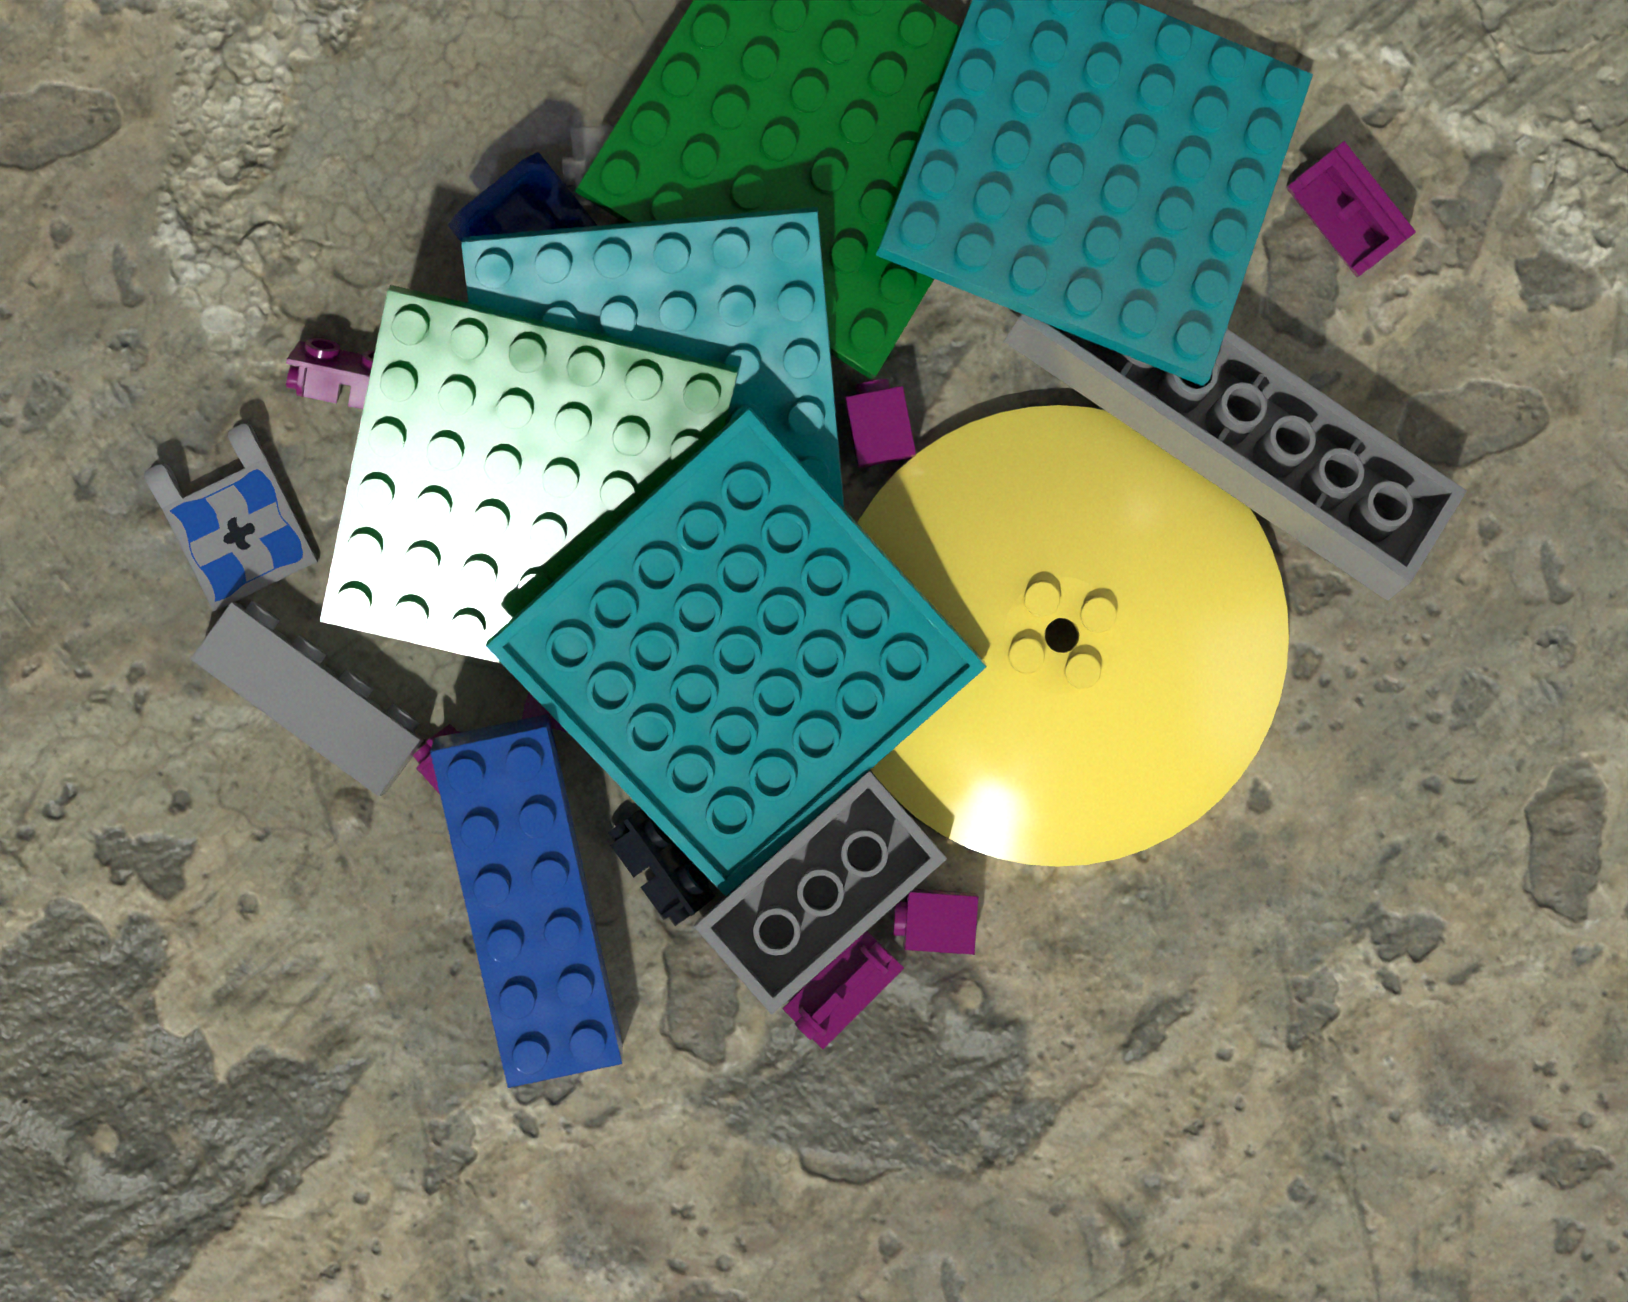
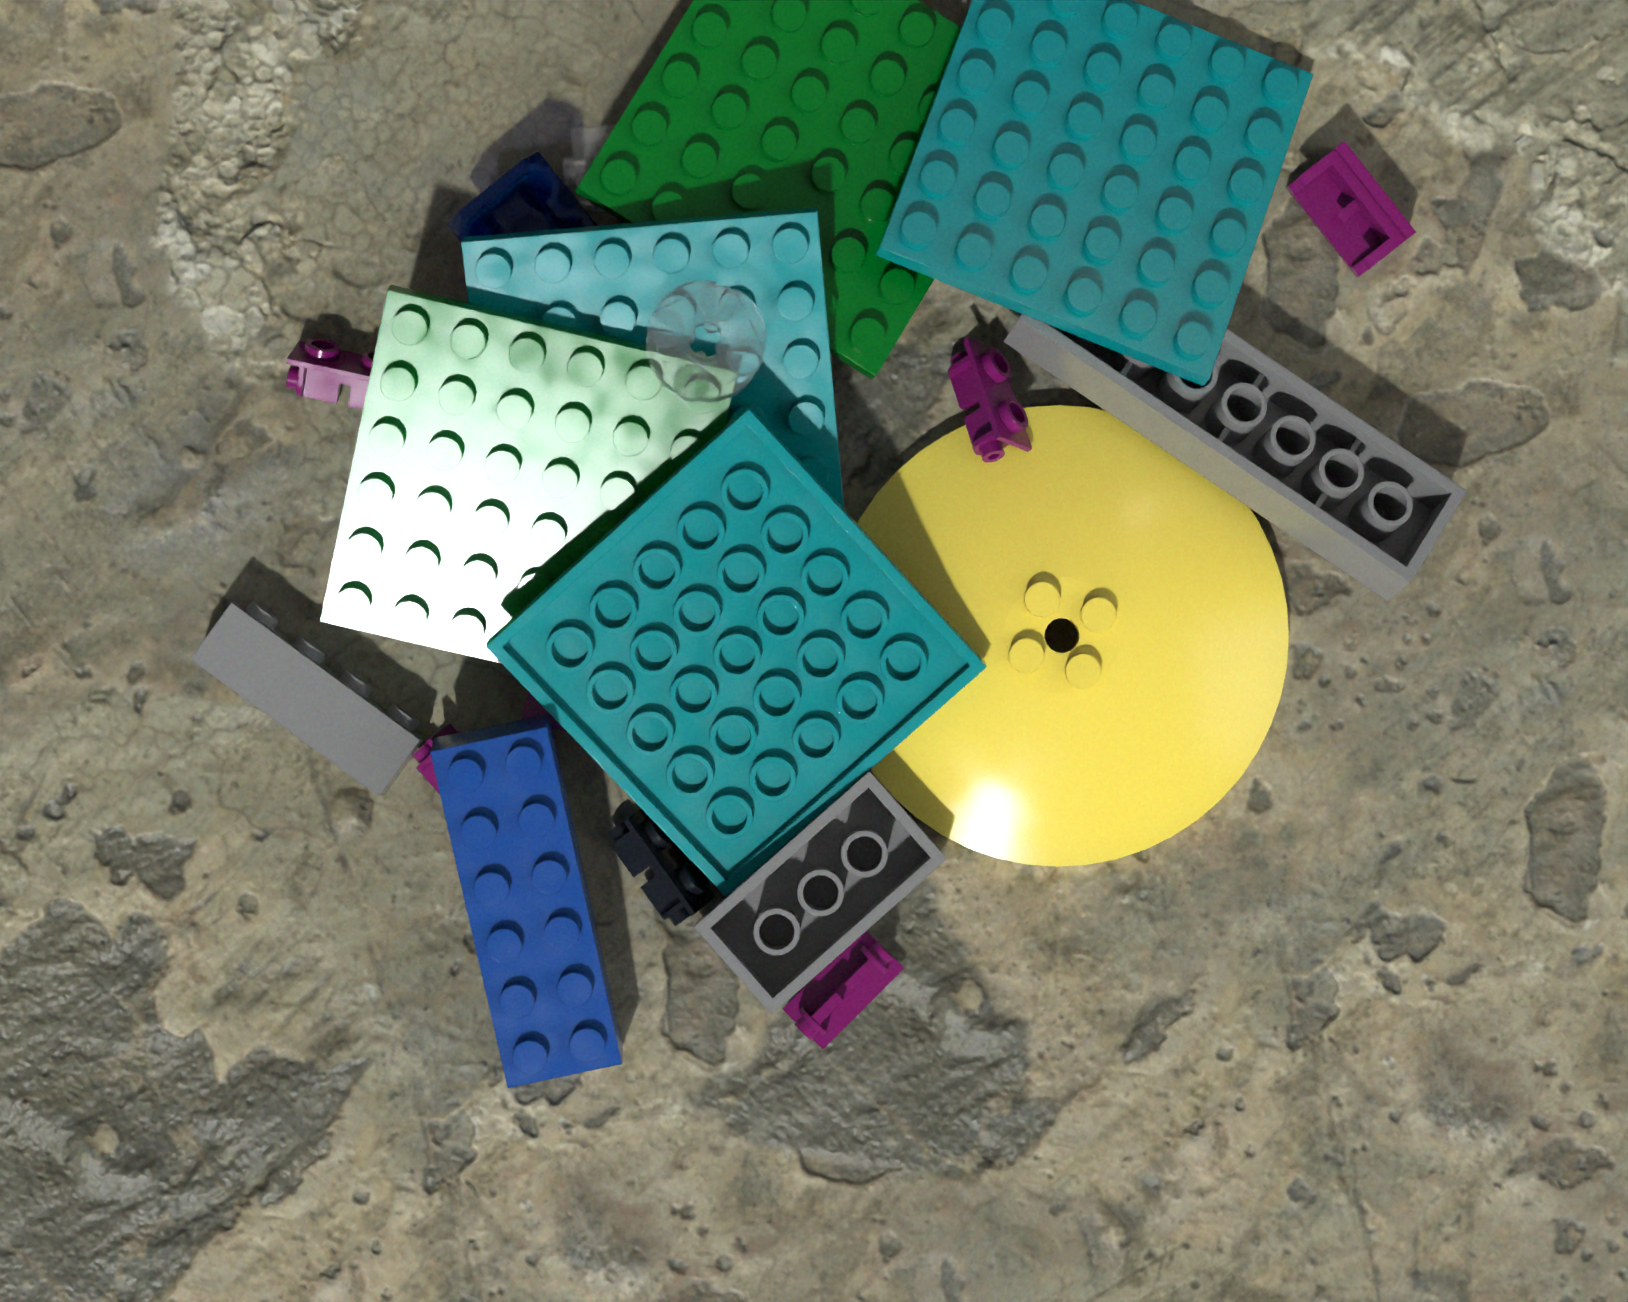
light grey flag [144,423,318,612] -> none
magenta brick [845,379,916,469] -> none
magenta brick [893,889,979,955] -> none
none -> clear plate [645,280,766,402]
none -> magenta hinge [948,337,1032,463]

